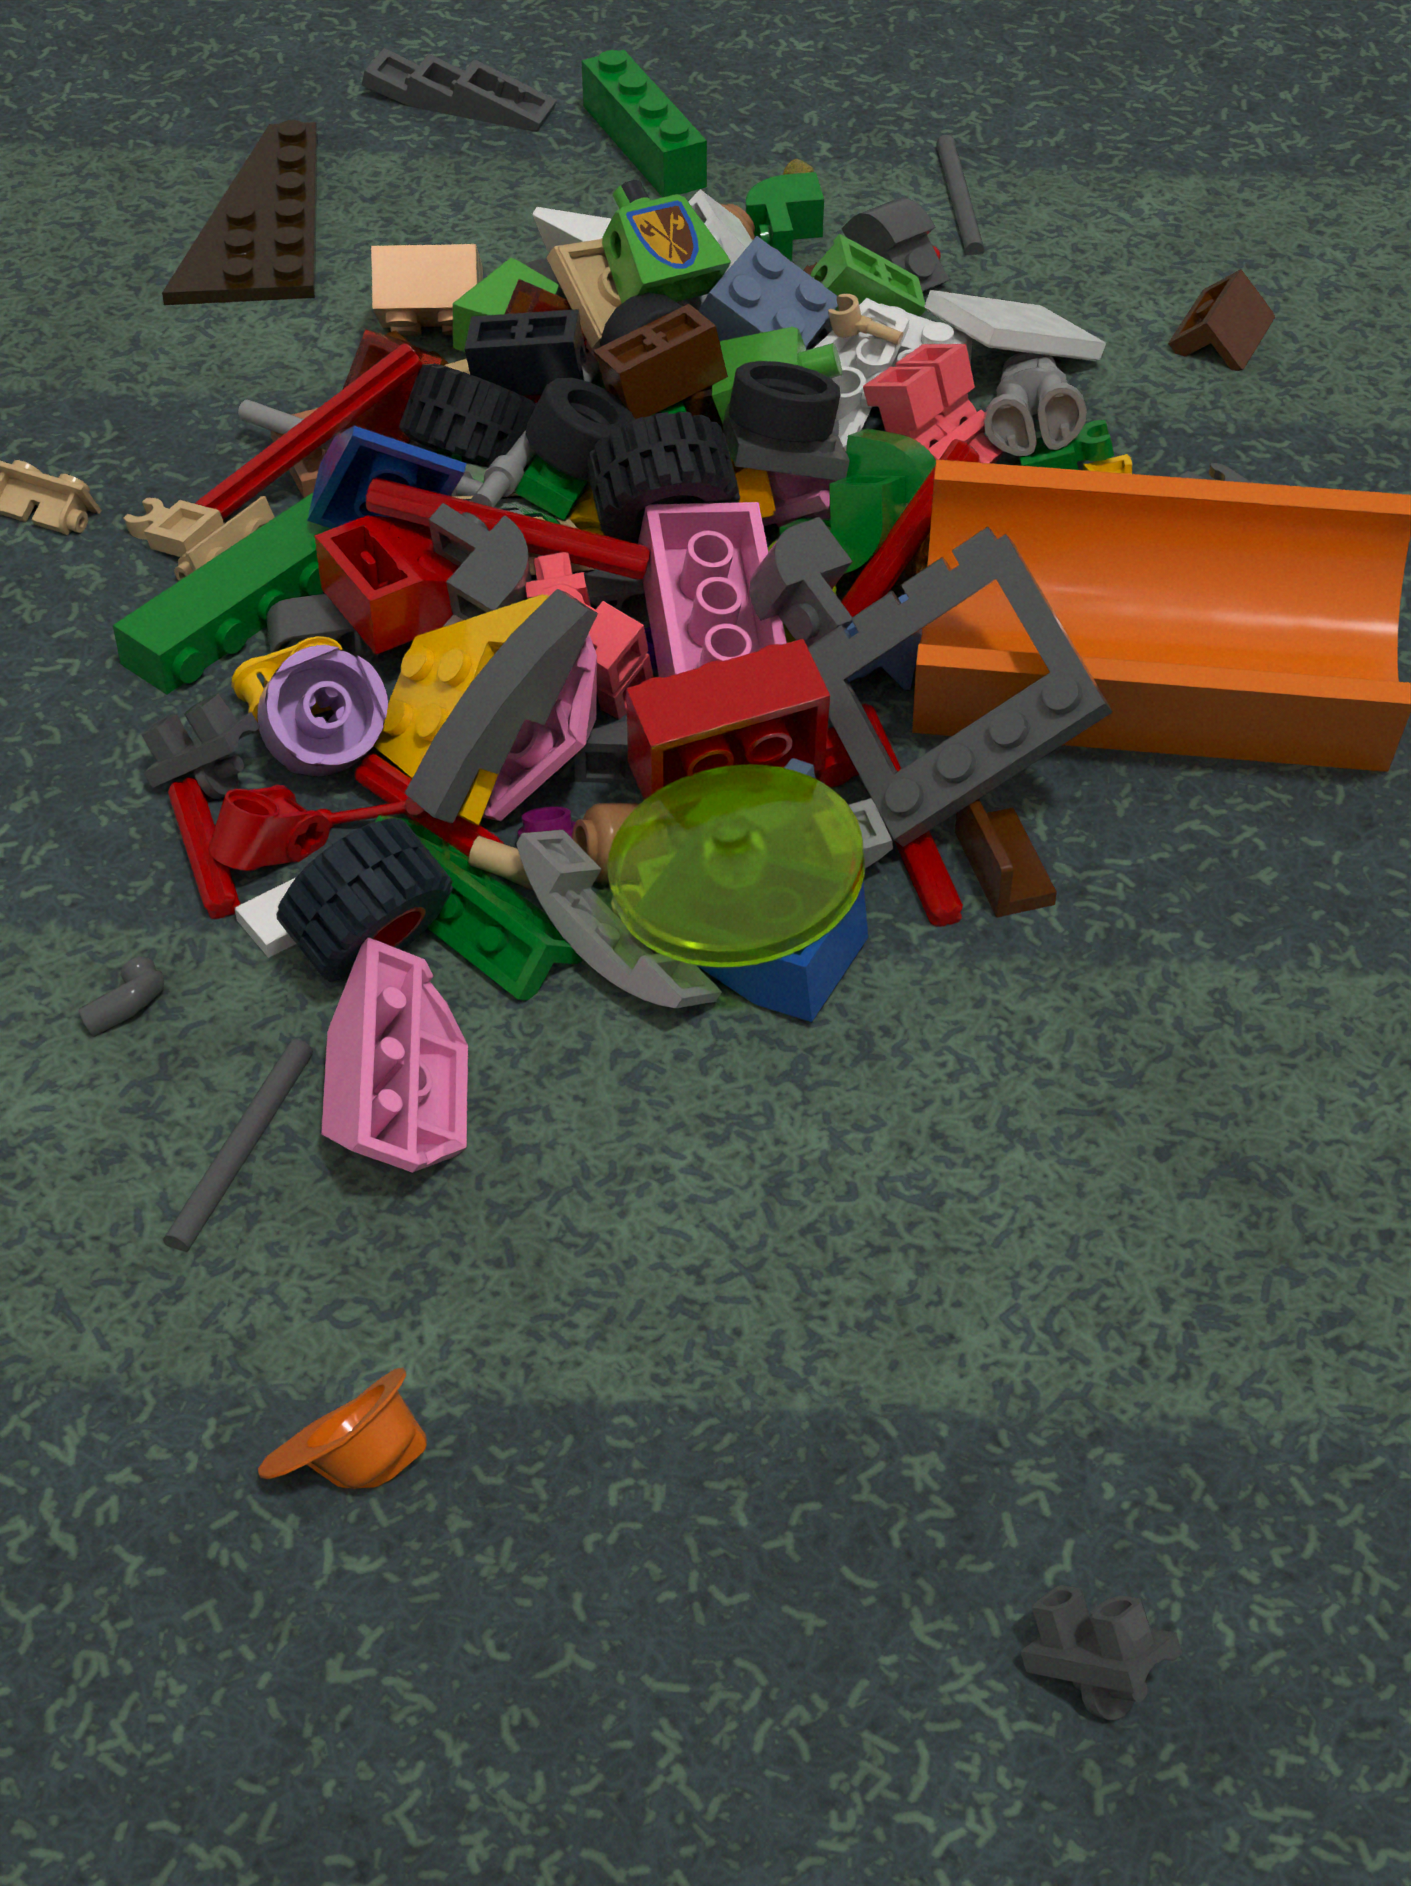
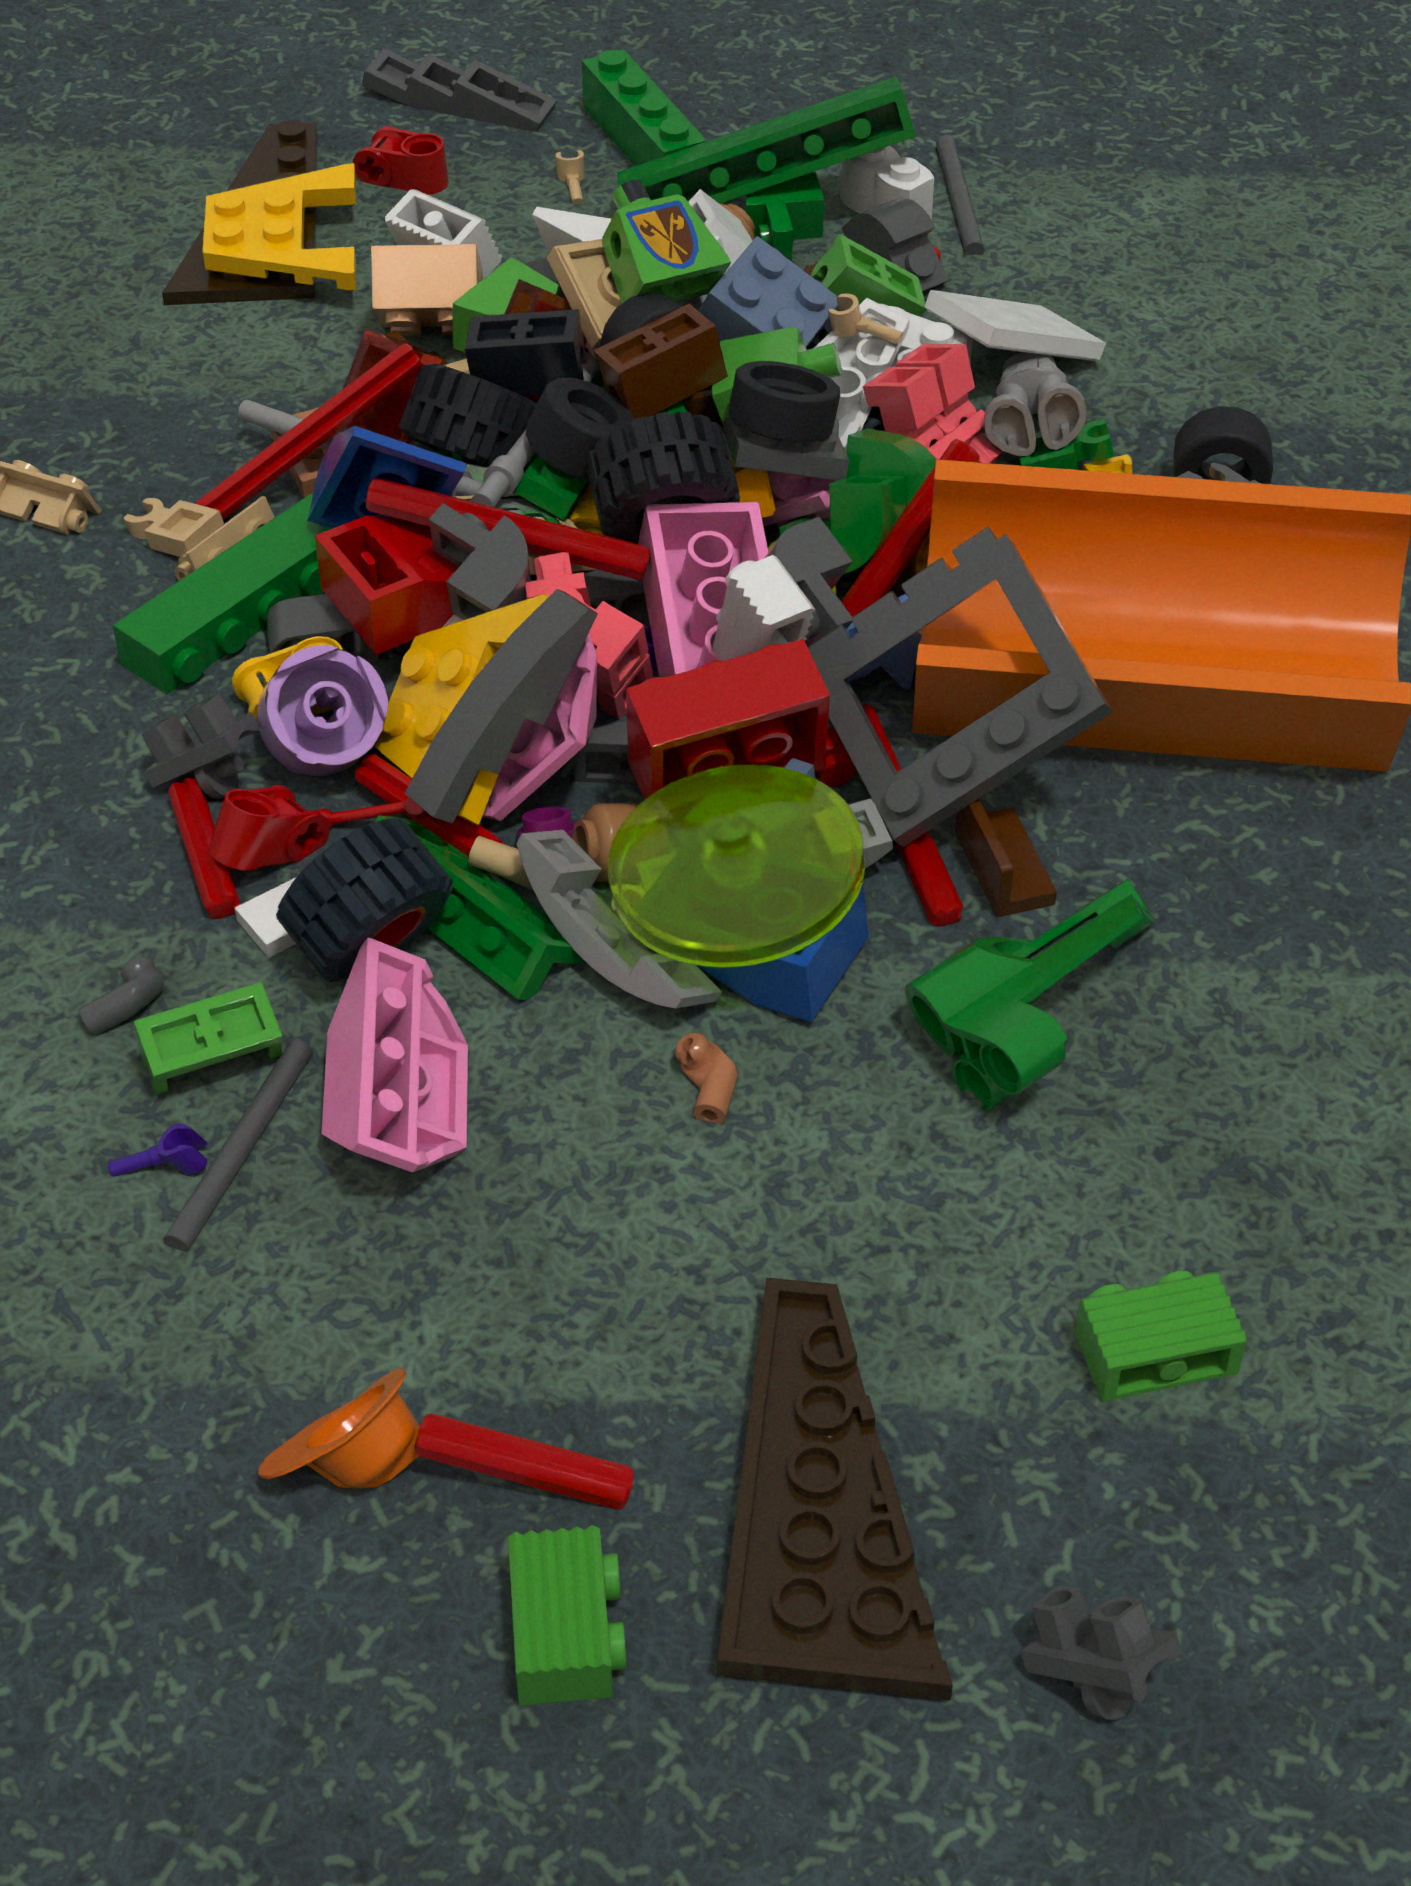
reddish brown panel [1168,269,1275,371] -> none
none -> dark purple hand [108,1123,207,1177]
none -> bright green hinge [134,982,283,1096]
none -> yellow wing [202,163,356,290]
none -> red piece [353,126,449,195]
none -> white brick [385,189,502,279]
none -> red axle [415,1413,634,1509]
none -> bright green brick [508,1525,627,1706]
none -> tan hand [556,150,585,205]
none -> green brick [617,76,916,203]
none -> nougat arm [675,1033,738,1124]
none -> white brick [711,555,816,661]
none -> dark brown wing [717,1278,953,1701]
none -> white brick [840,146,934,220]
none -> green panel [905,879,1154,1111]
none -> bright green brick [1075,1271,1246,1402]
none -> black tyre [1173,406,1273,484]

